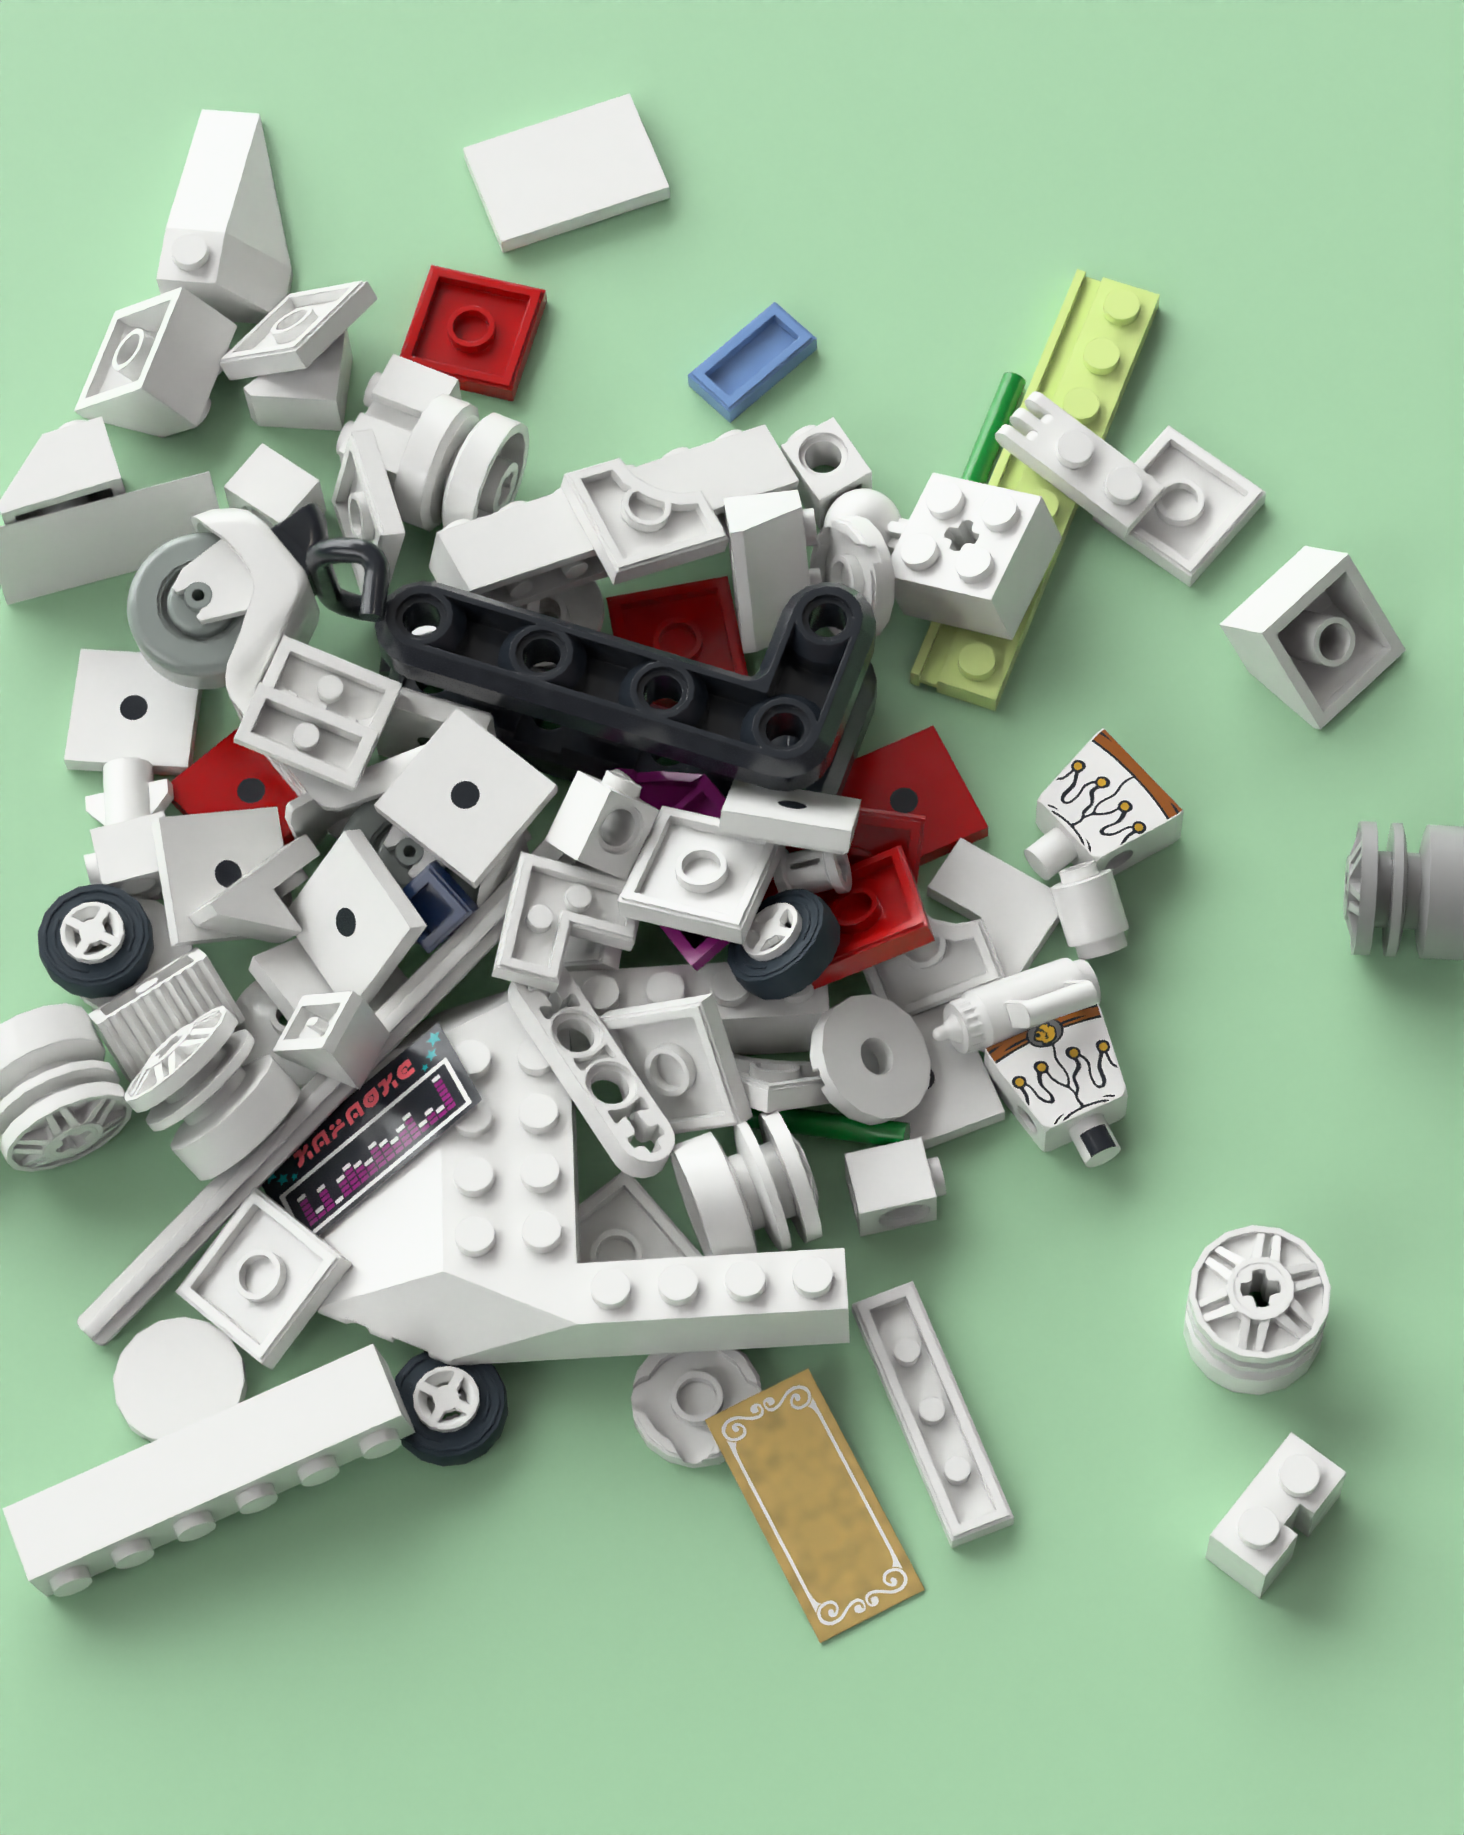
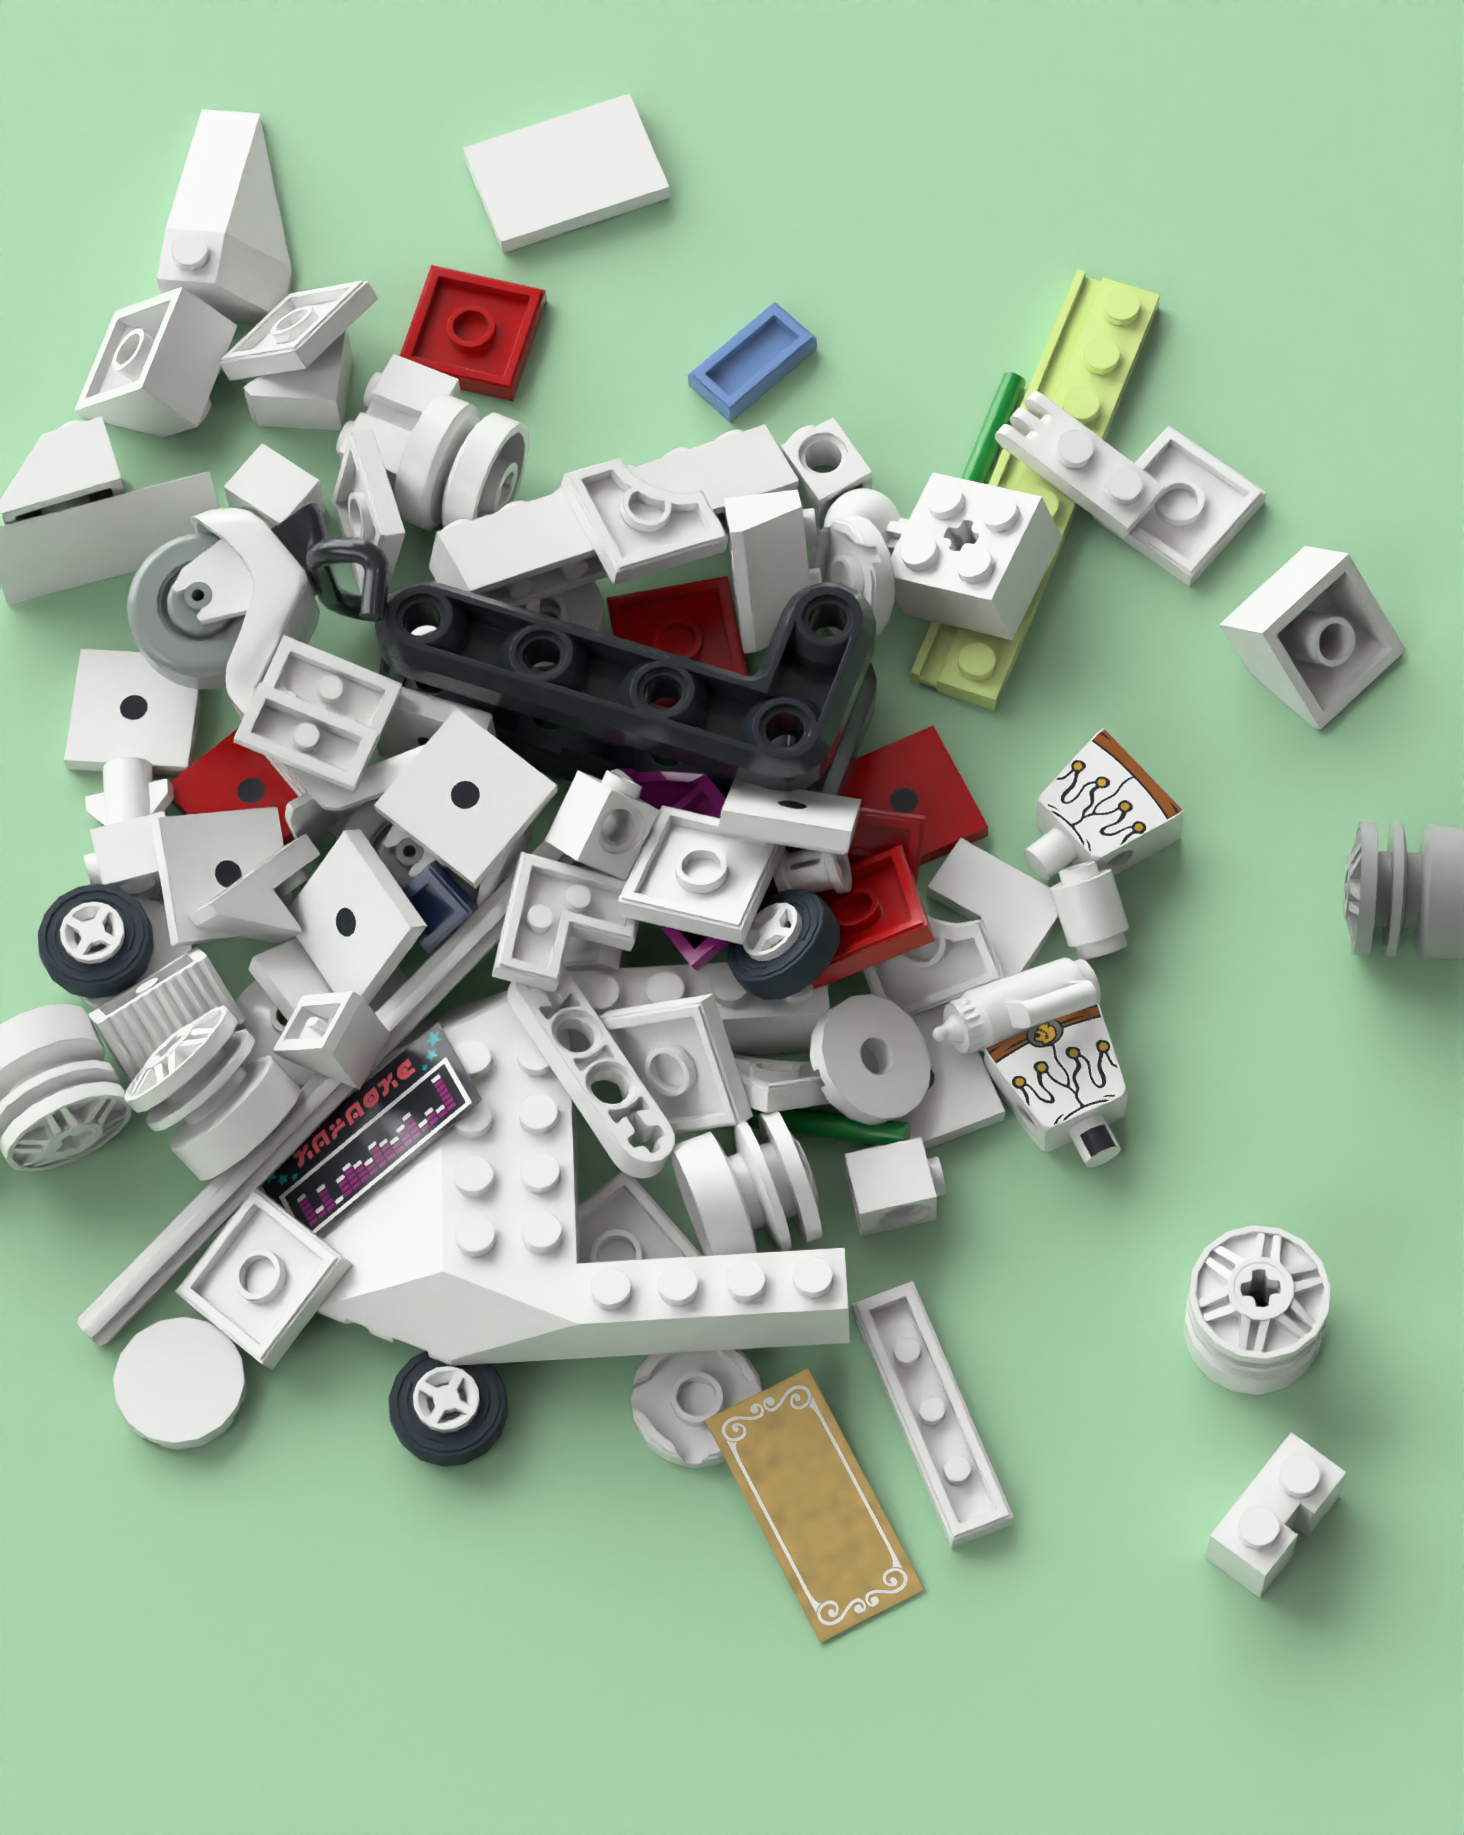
white brick [3,1344,415,1597] -> none

